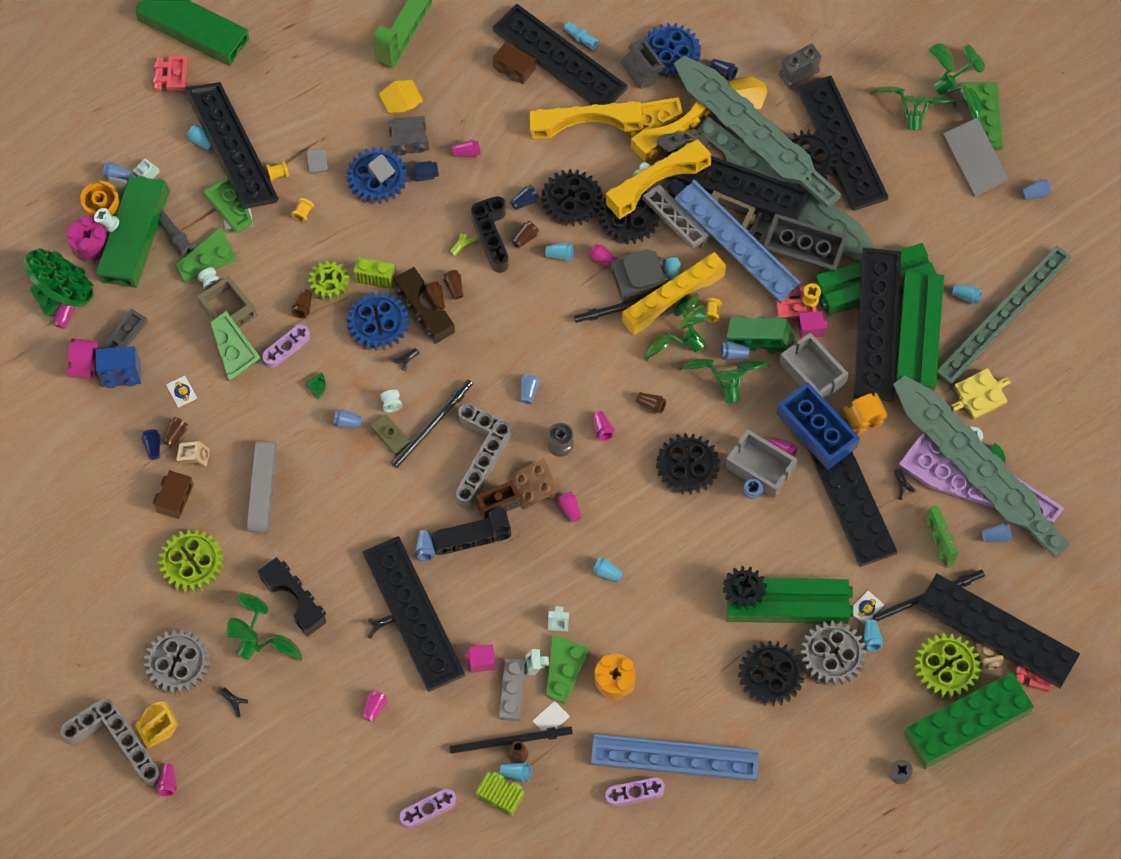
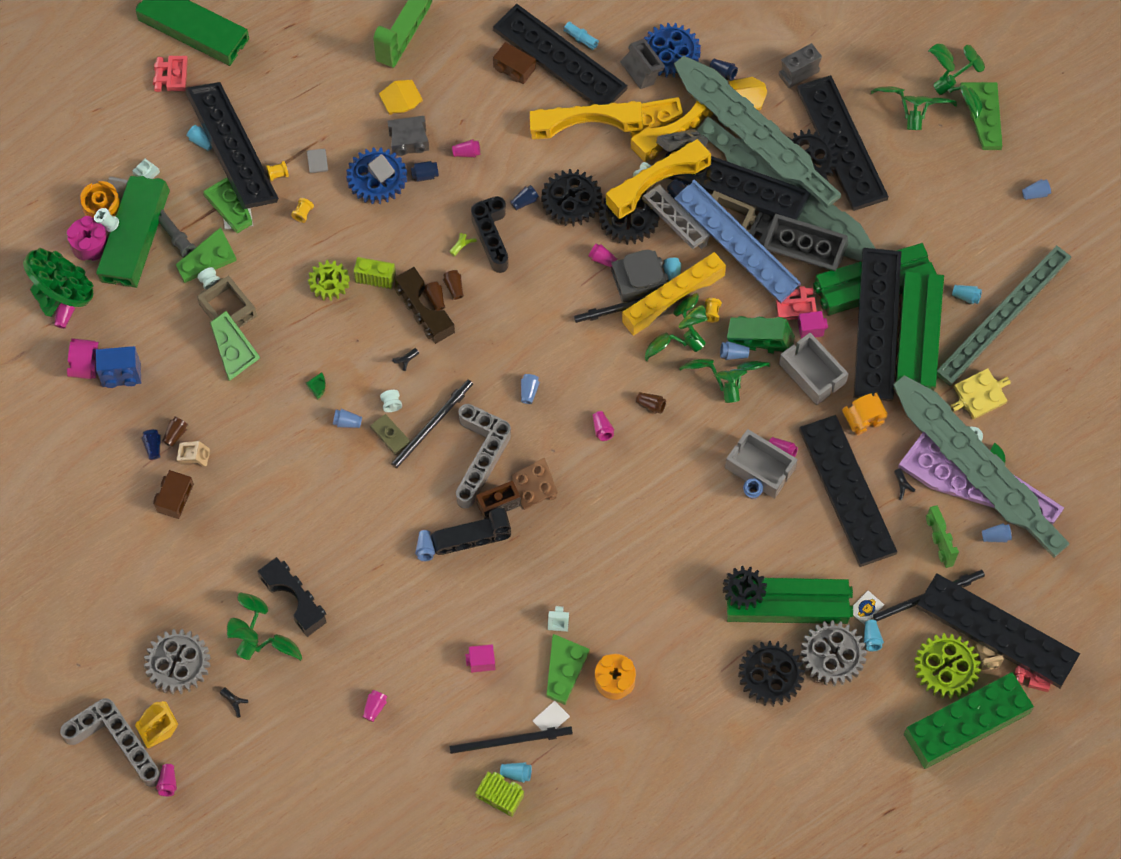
dark grey plate [100,308,148,349] -> none
medium blue cone [103,162,132,181] -> none
lime gear [158,529,224,593] -> none
white sticker [166,376,198,408] -> none
light grey beam [247,441,277,533] -> none
lavender beam [263,324,310,368] -> none
reddish brown cone [291,289,313,319] -> none
blue gear [346,291,409,351] -> none
black plate [362,536,465,692] -> none
black bar [368,615,395,639] -> none
lavender beam [400,789,456,829] -> none
light grey plate [499,659,526,721] -> none
reddish brown cone [508,741,528,763] -> none
reddish brown cone [512,221,539,249] -> none
light aqua tile [525,649,549,675] -> none
medium azure cone [546,242,574,261] -> none
dark grey wheel [548,423,573,457] -> none
dark pink cone [557,492,582,523] -> none
medium blue plate [591,734,759,781] -> none
medium azure cone [592,557,623,582] -> none
lavender beam [605,778,665,807] -> none
black gear [656,433,720,495] -> none
blue brick [776,382,860,470] -> none
yellow bush [802,283,821,307] -> none
dark grey wheel [890,760,913,784] -> none
light grey tile [943,118,1009,197] -> none

